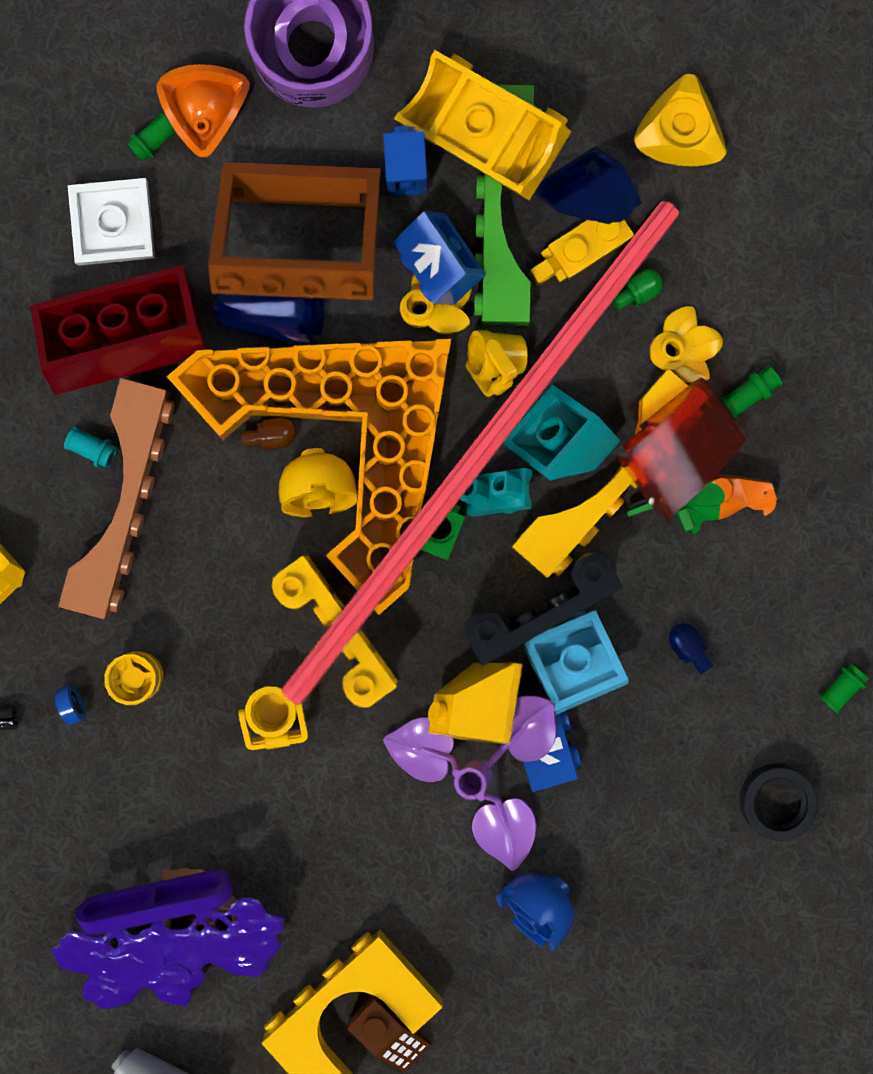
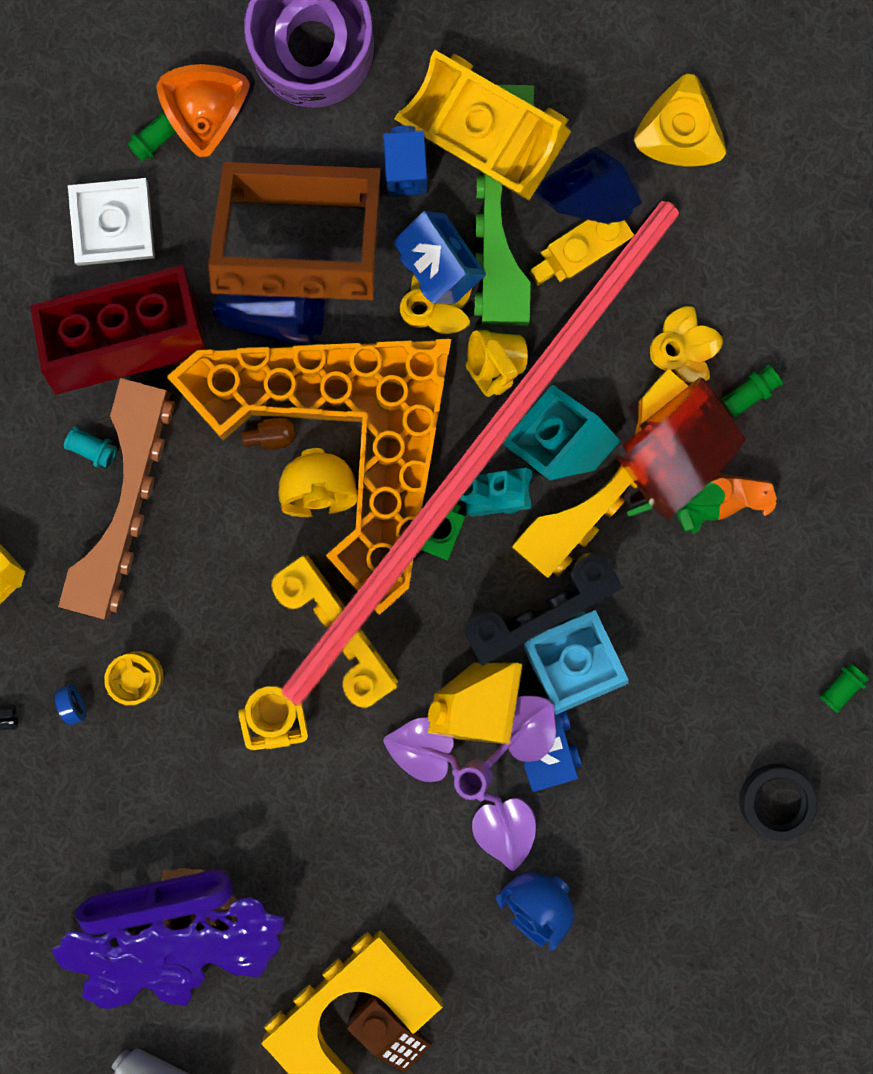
green cylinder [612,268,663,311] -> none
clear blue cylinder [668,623,713,675] -> none

